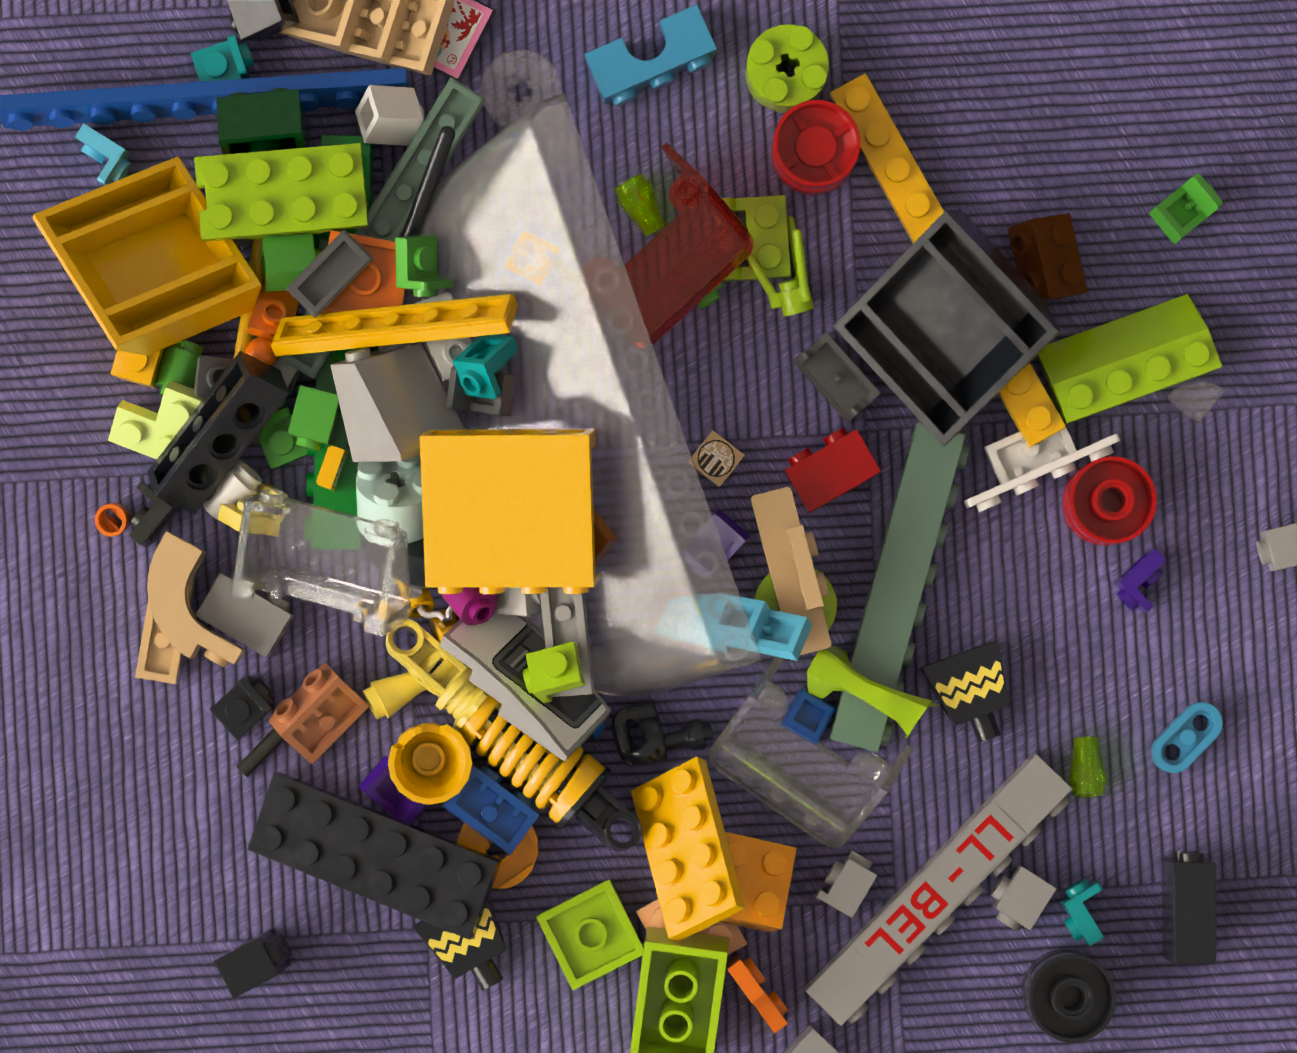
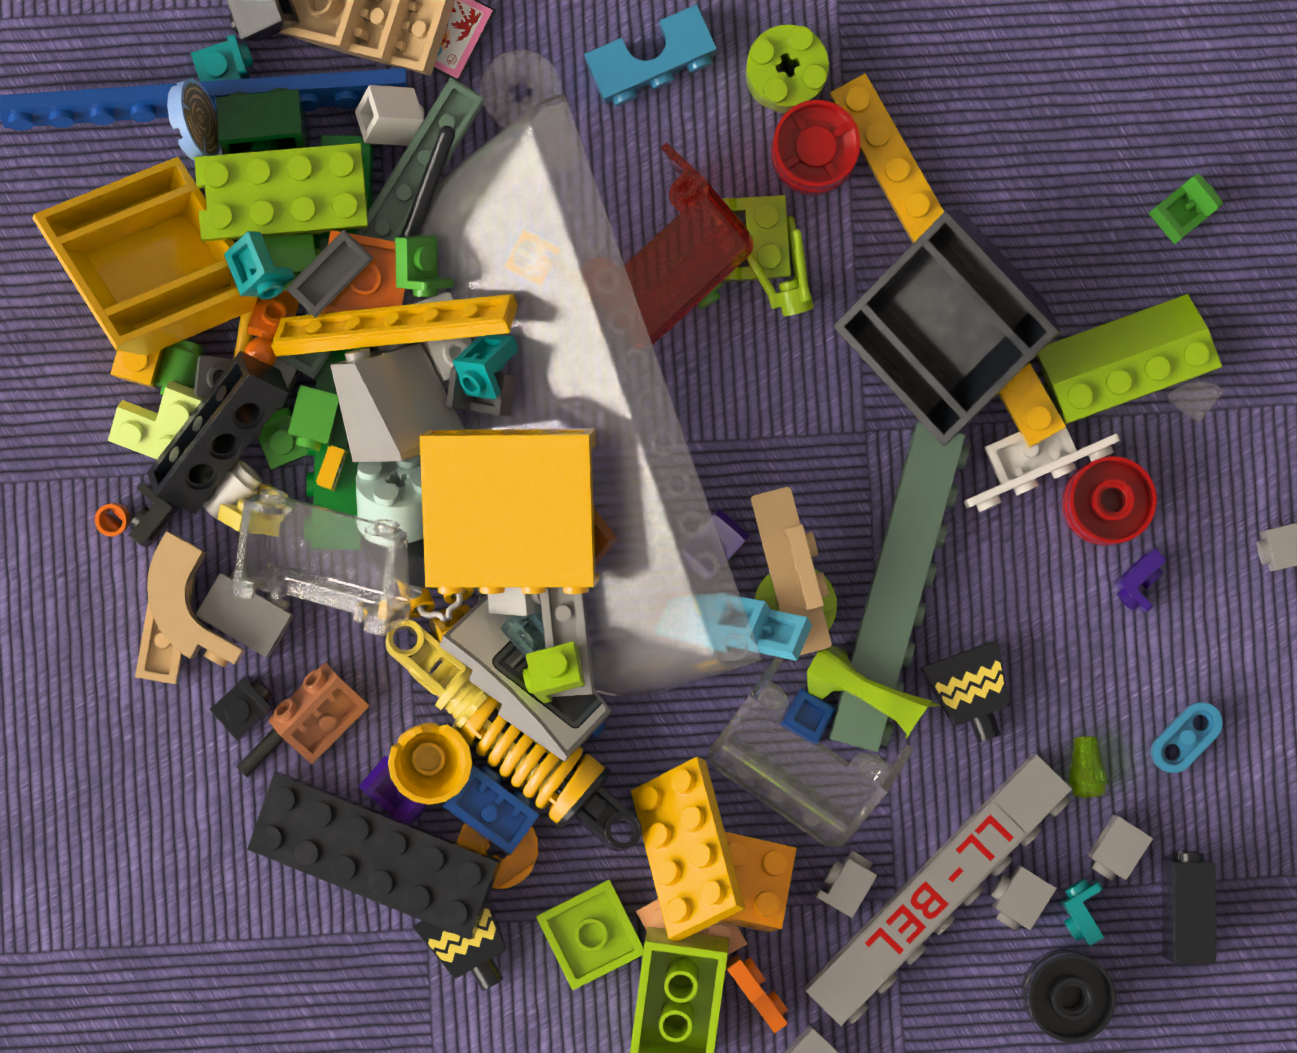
medium azure bracket [75,123,131,185] -> none
black brick [214,928,292,999] -> none
light yellow cone [362,672,427,720] -> none
magenta brick [442,587,498,626] -> none
black piece [612,701,714,767] -> none
clear neon green cone [613,172,666,236] -> none
tan tile [687,430,745,488] -> none
red brick [784,427,881,514] -> none
dark grey hinge [794,332,881,423] -> none
reddish brown bracket [1008,213,1088,301] -> none
none -> tile [167,78,221,160]
none -> teal bracket [224,231,295,299]
none -> clear light blue tile [500,613,546,658]
none -> light grey brick [1087,815,1153,882]

